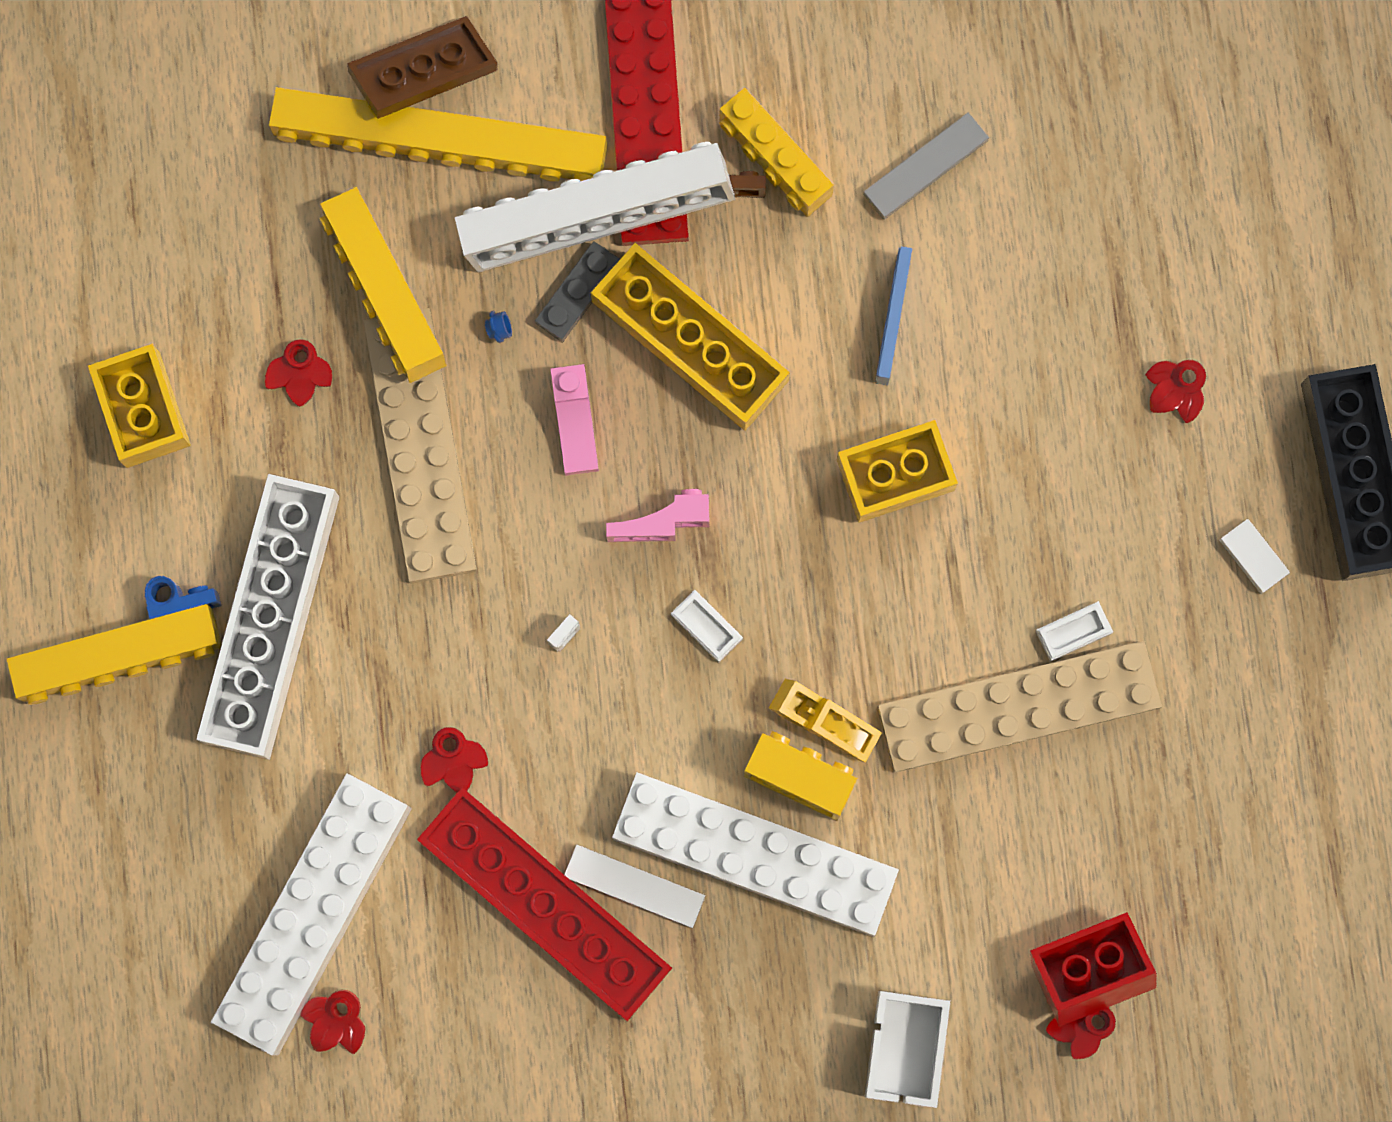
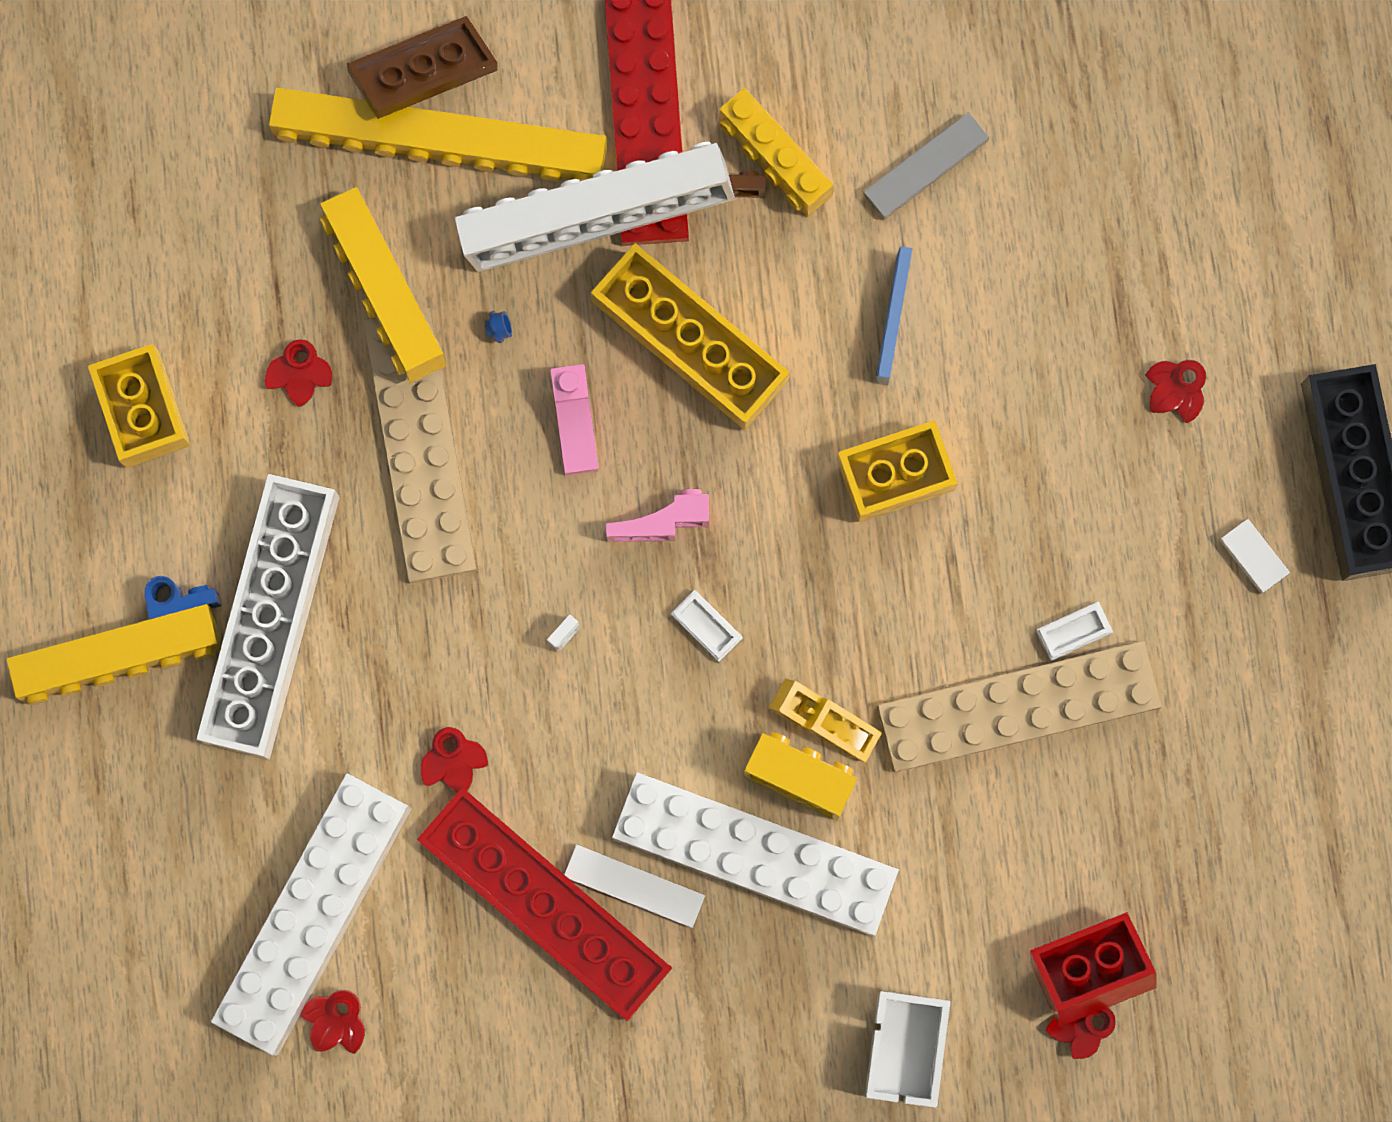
dark grey plate [535,241,620,343] -> none

